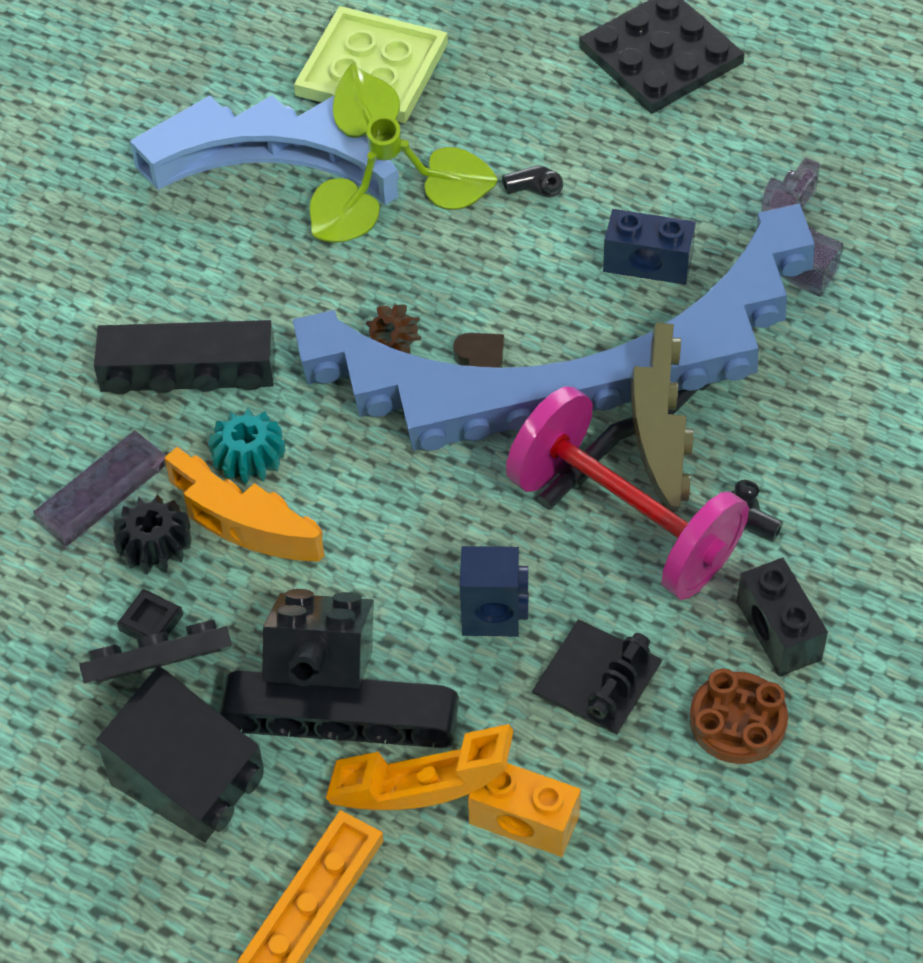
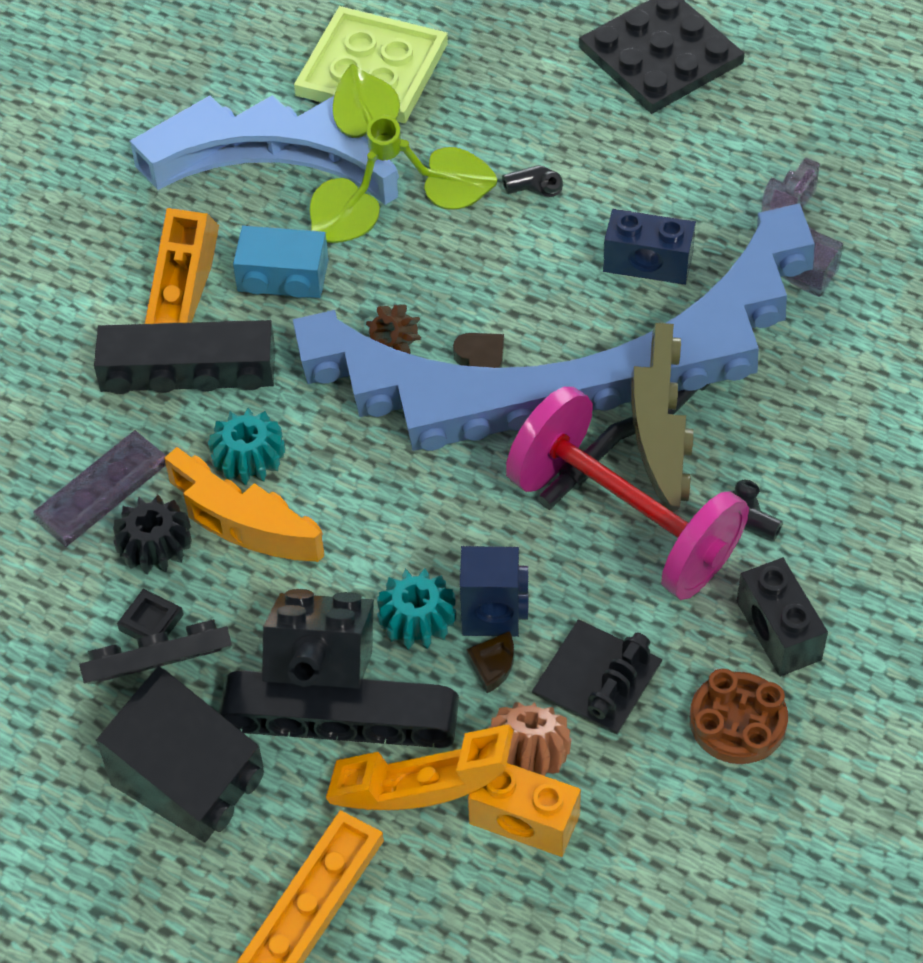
none -> light orange slope [145,208,219,324]
none -> dark azure brick [233,226,329,298]
none -> teal gear [377,568,456,650]
none -> dark brown tile [466,631,514,693]
none -> nougat gear [488,702,572,776]

